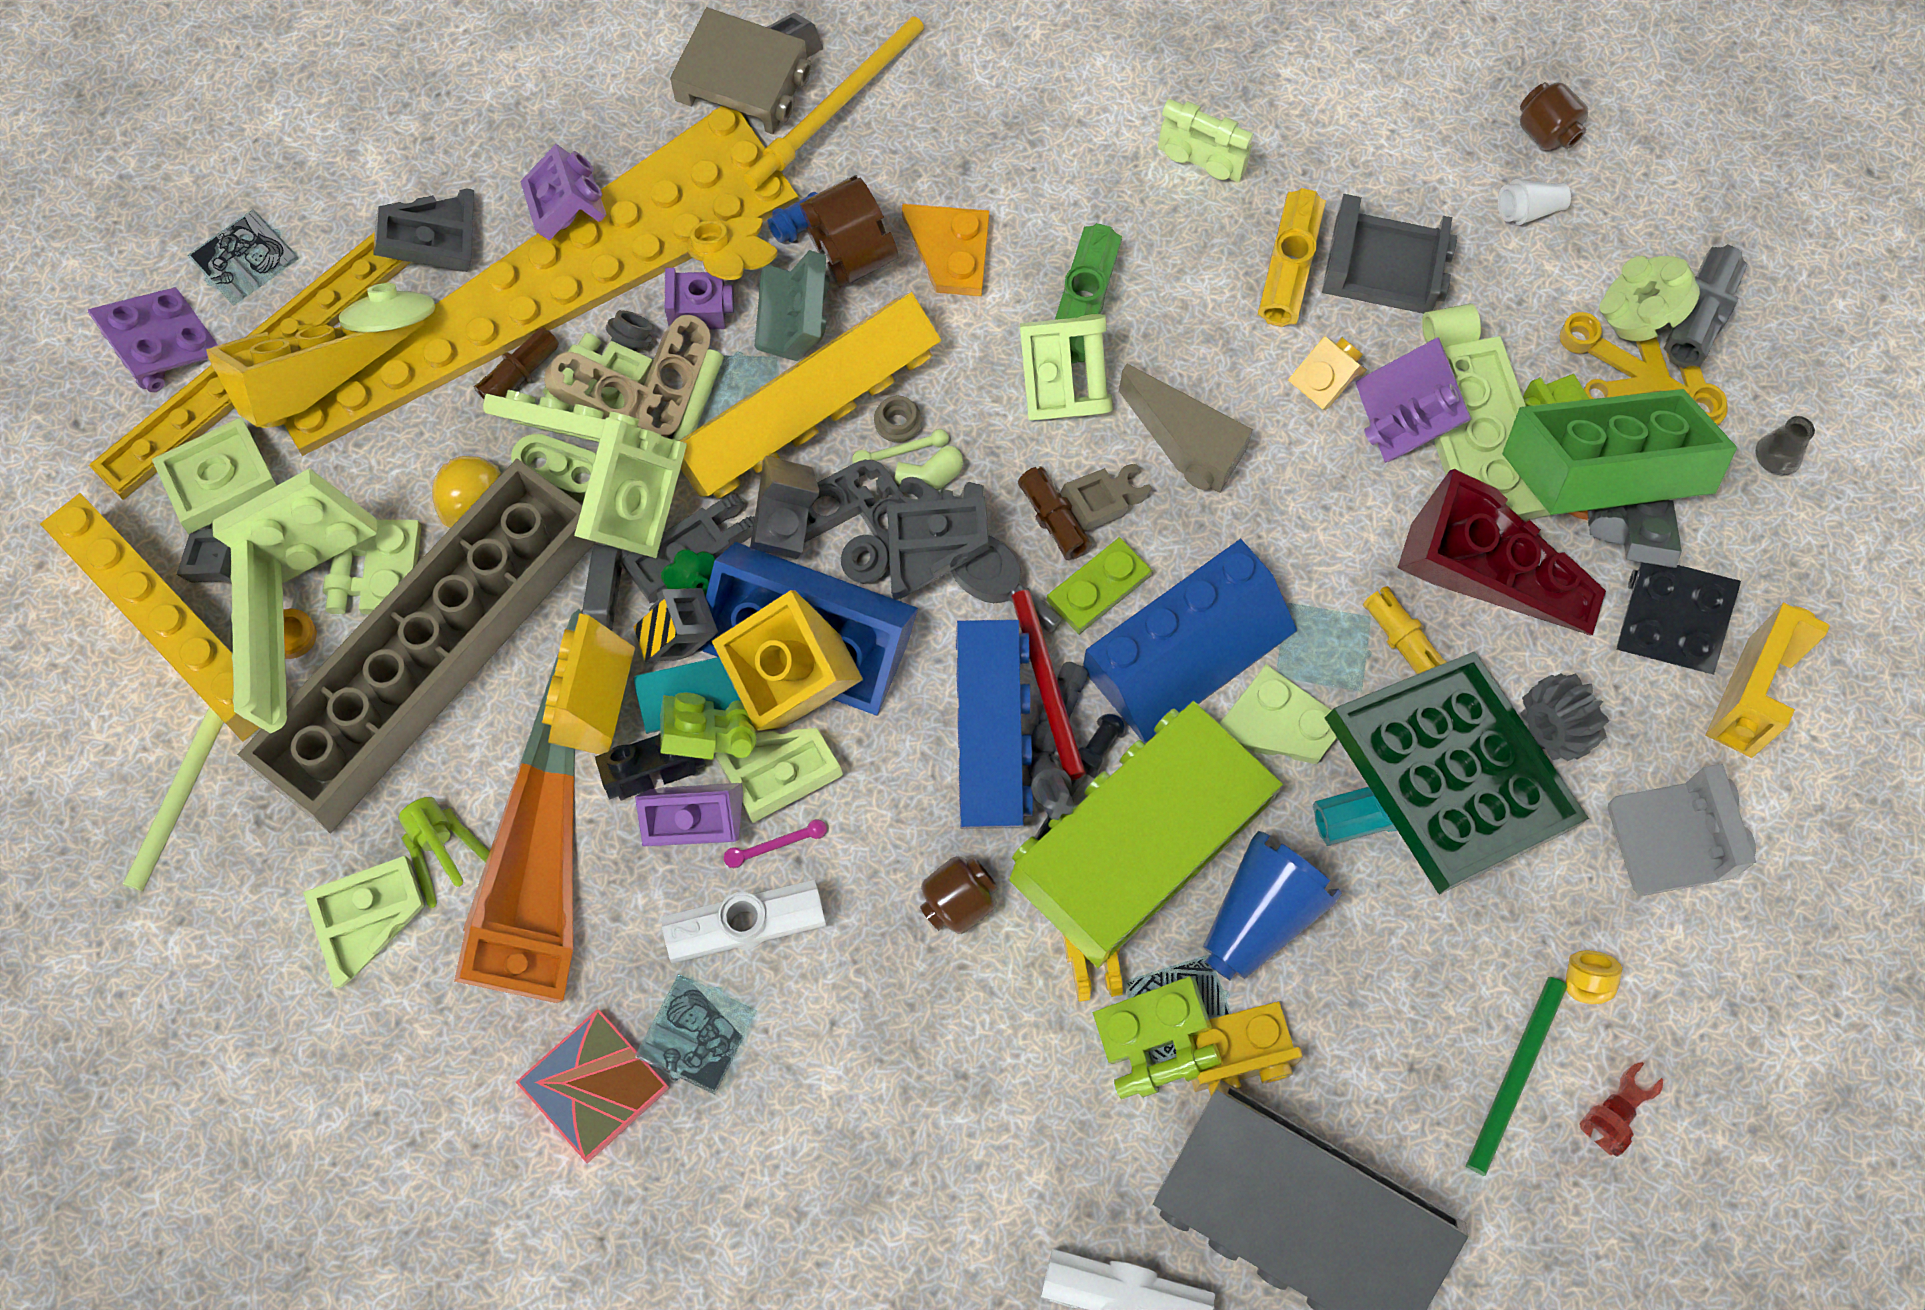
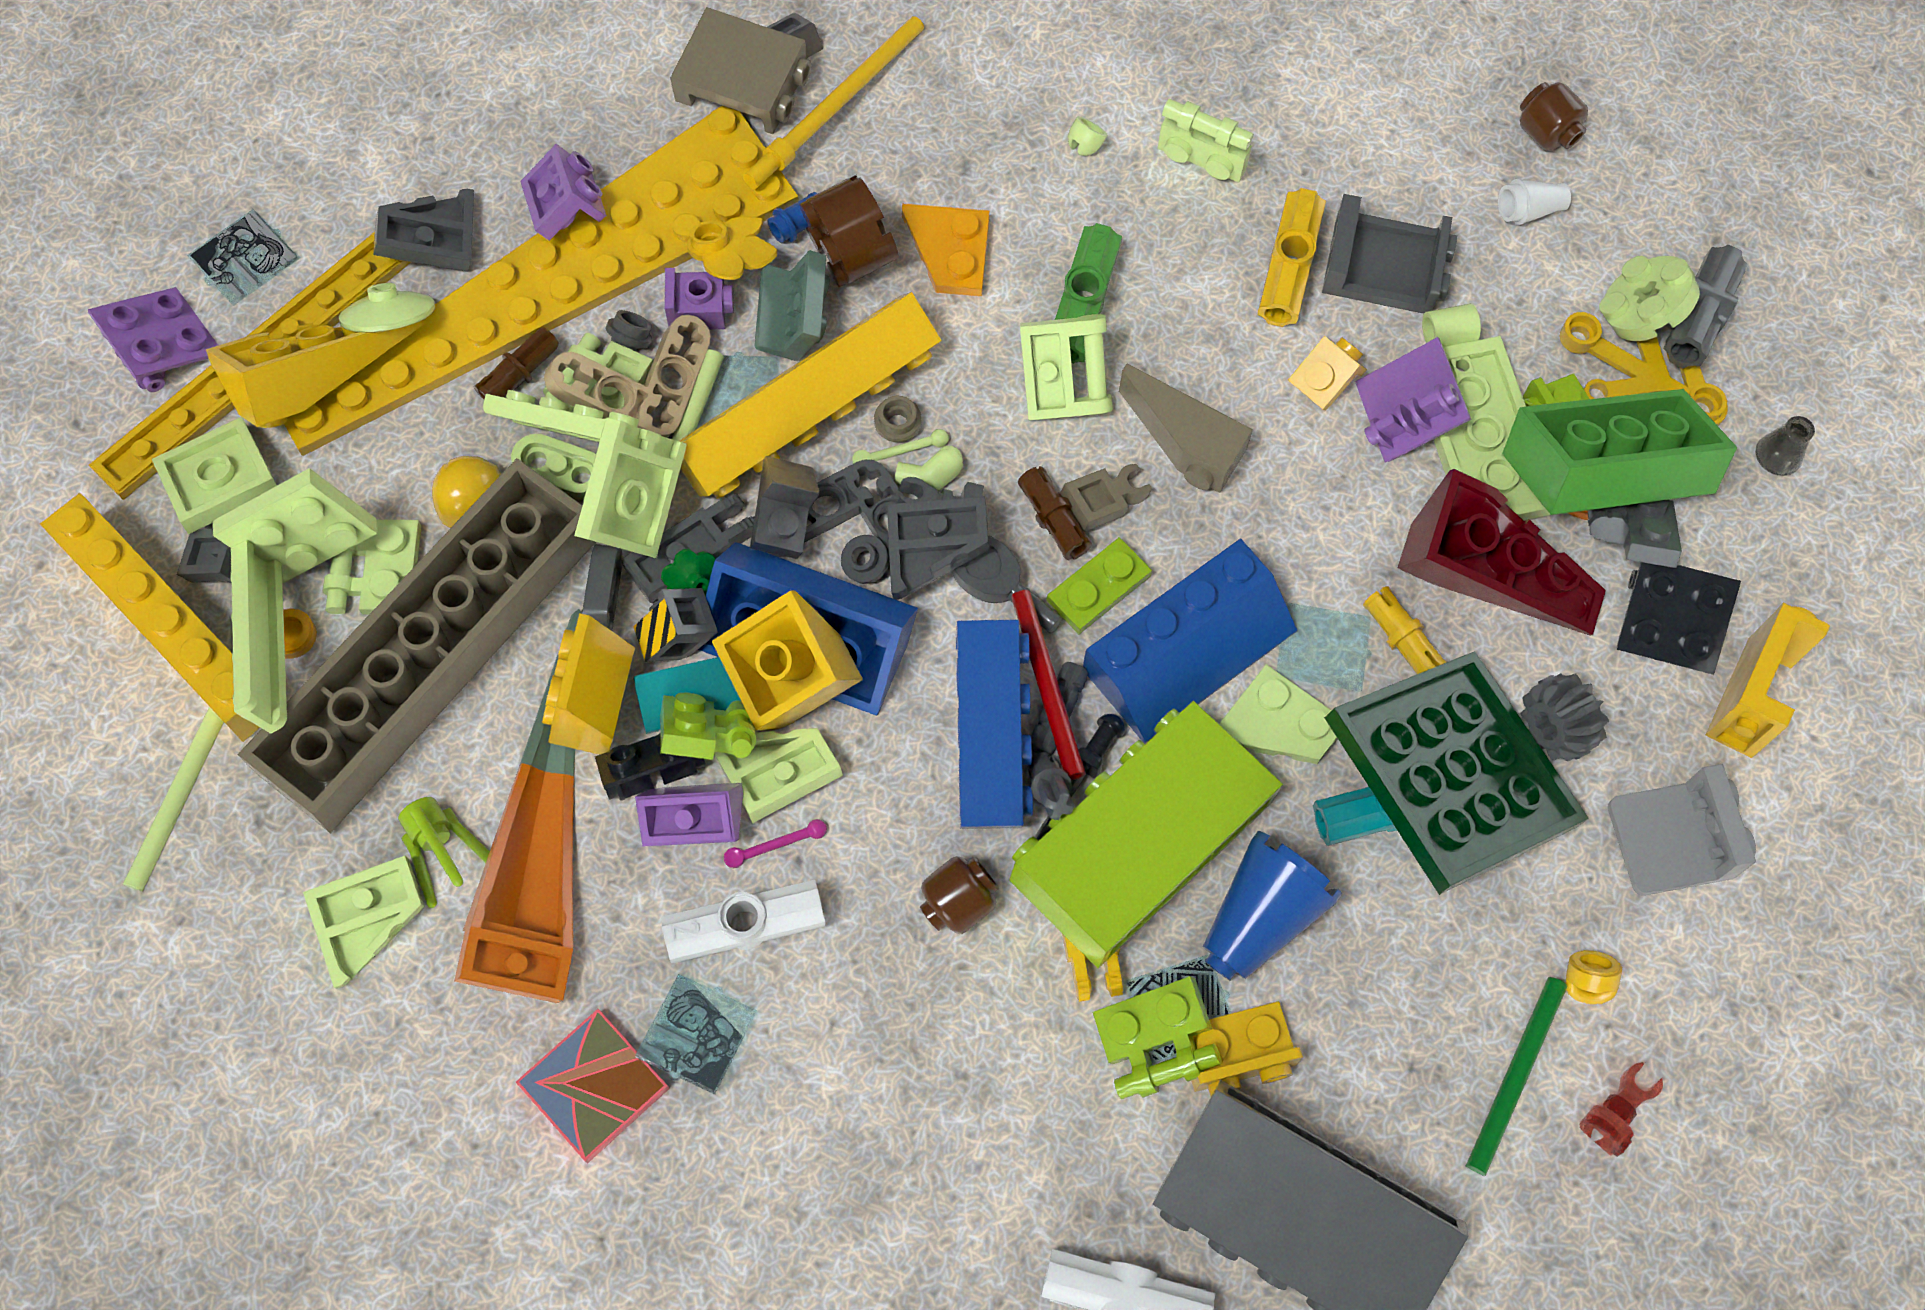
none -> yellowish green hinge [1067,116,1108,156]

